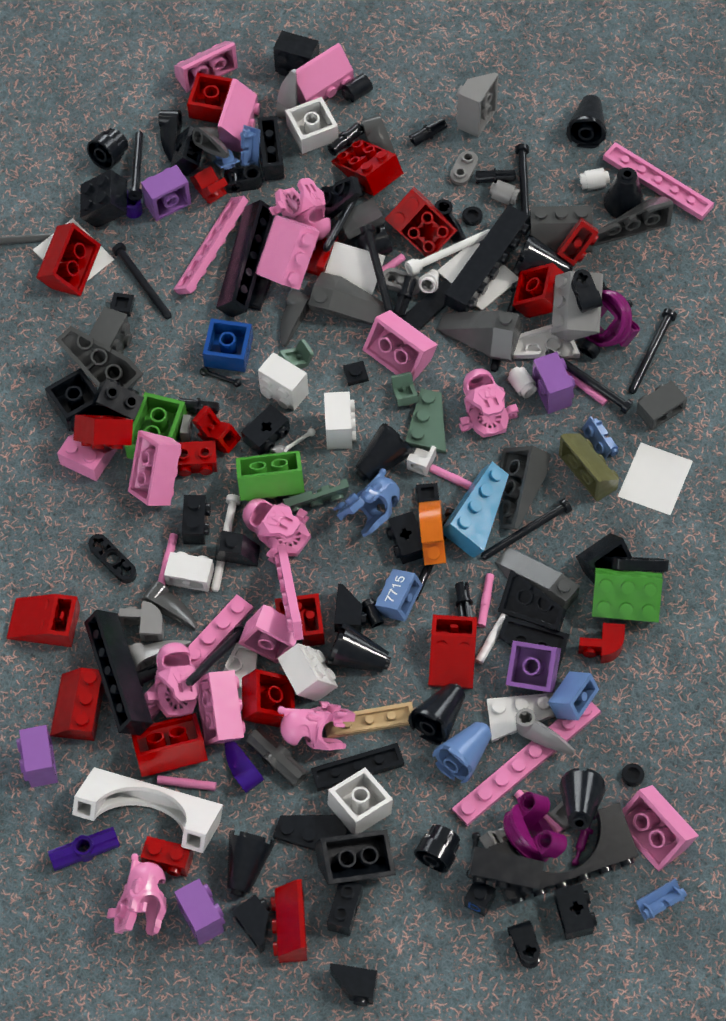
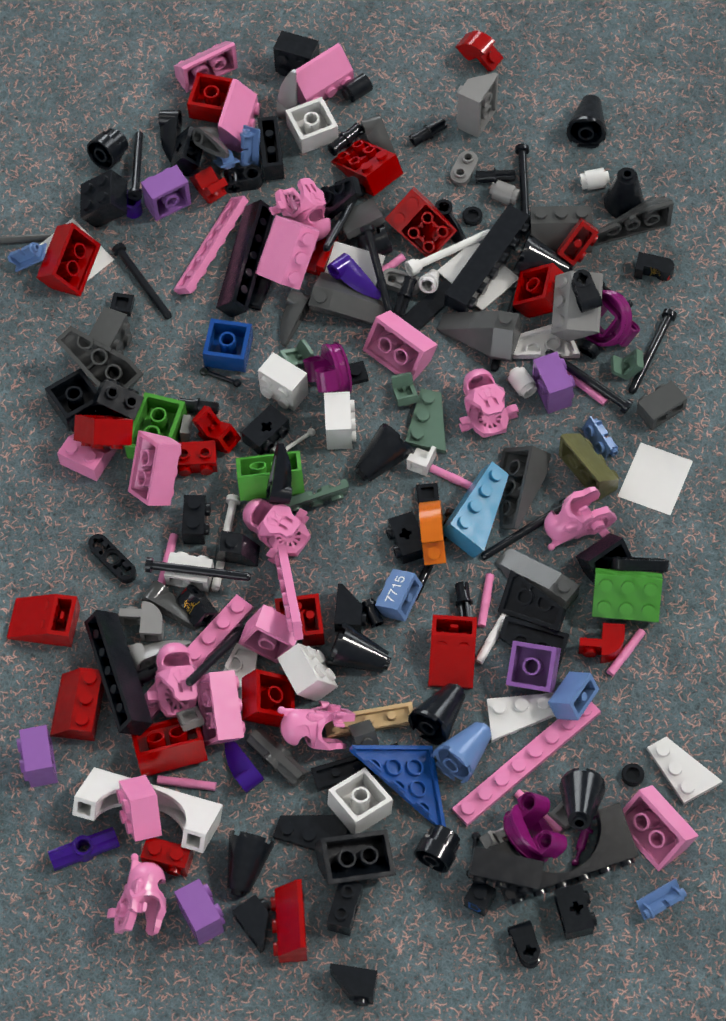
medium blue helmet [333,468,400,537] -> none
light grey piece [515,708,575,755] -> none
bright pink plate [603,142,714,221] -> none
none -> medium blue hinge [8,242,47,272]
none -> bright pink brick [116,775,162,842]
none -> black bar [145,557,251,581]
none -> light grey tile [176,706,205,732]
none -> black leg [177,585,218,627]
none -> black piece [266,442,292,504]
none -> magenta piece [303,342,352,394]
none -> dark purple piece [327,253,381,299]
none -> dark grey brick [348,719,379,745]
none -> blue tile [349,745,446,827]
none -> red brick [456,31,504,72]
none -> bright pink helmet [544,486,617,551]
none -> bright pink piece [606,628,646,677]
none -> sand green bracket [611,349,644,380]
none -> black leg [634,252,674,281]
none -> white wing [647,737,723,805]

